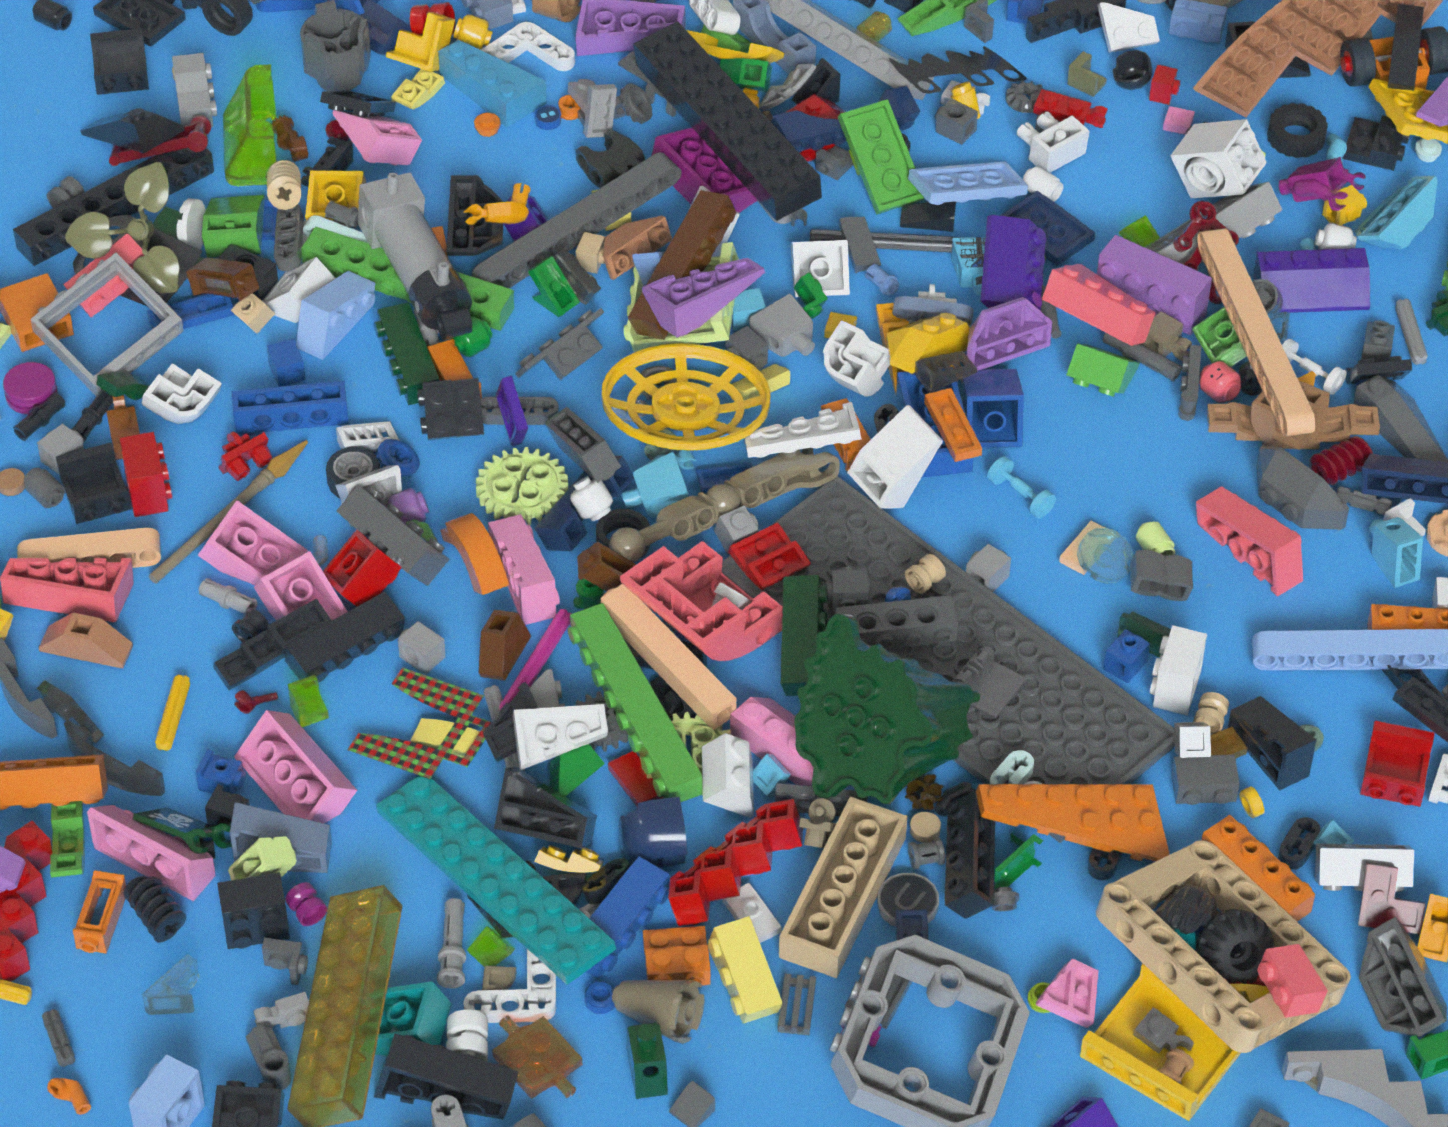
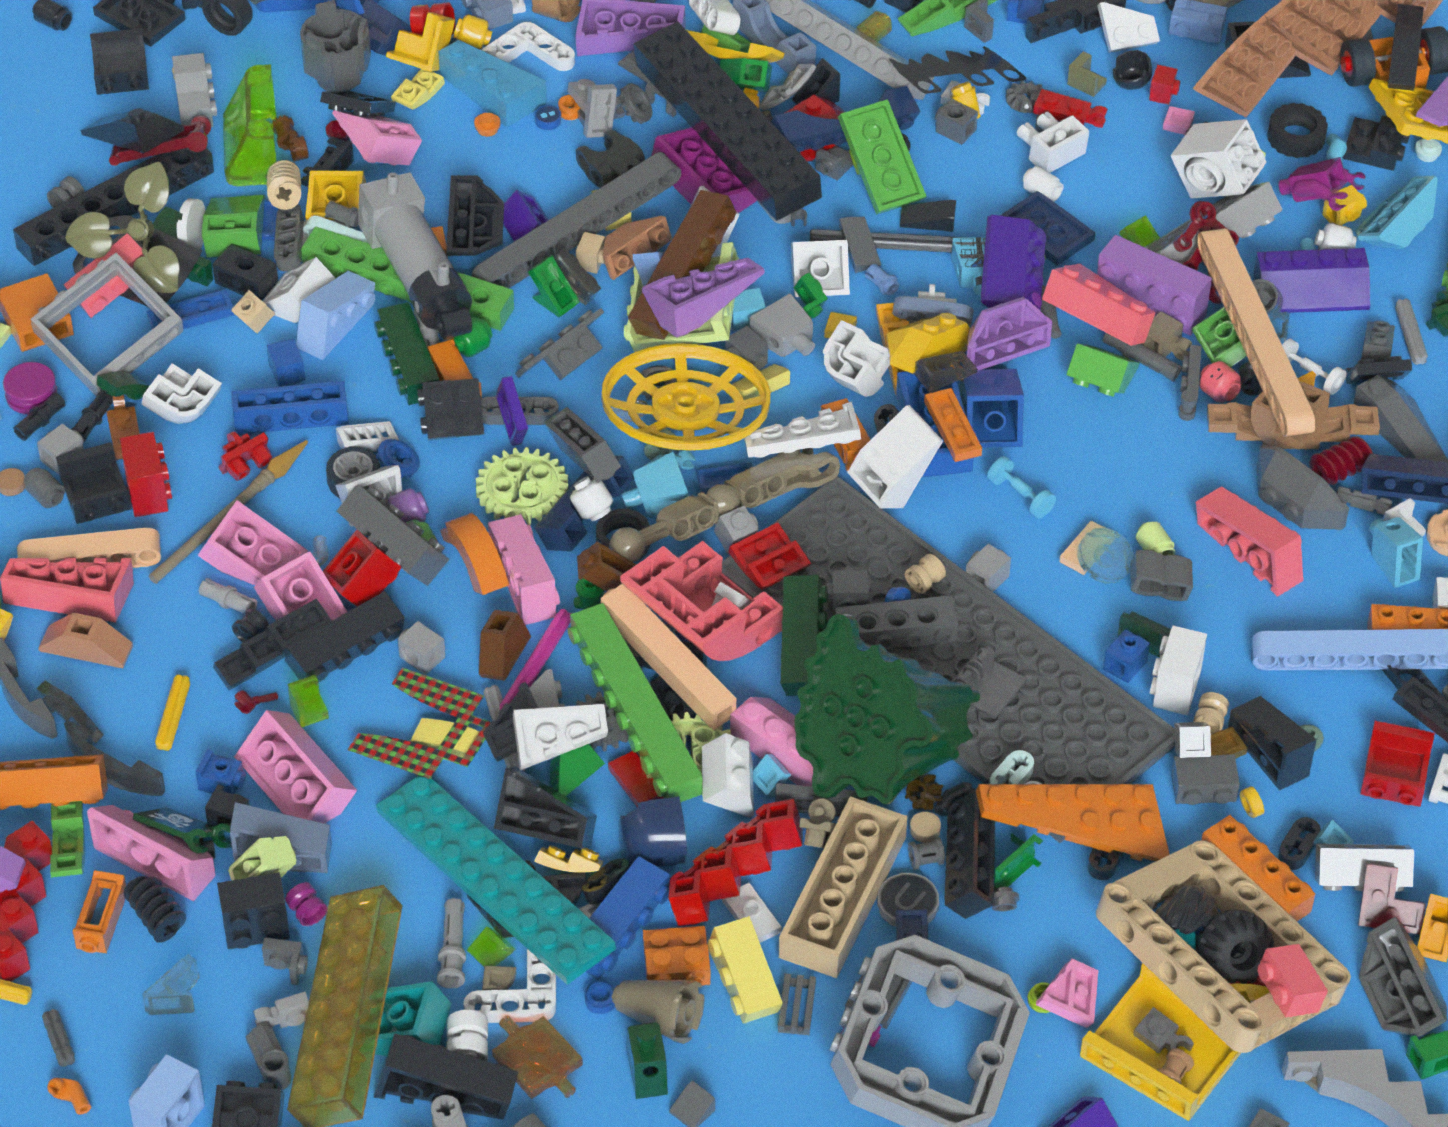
reddish brown window [186,257,259,301] -> none
light orange arm [464,183,531,225] -> none
light blue plate [908,161,1028,205] -> none

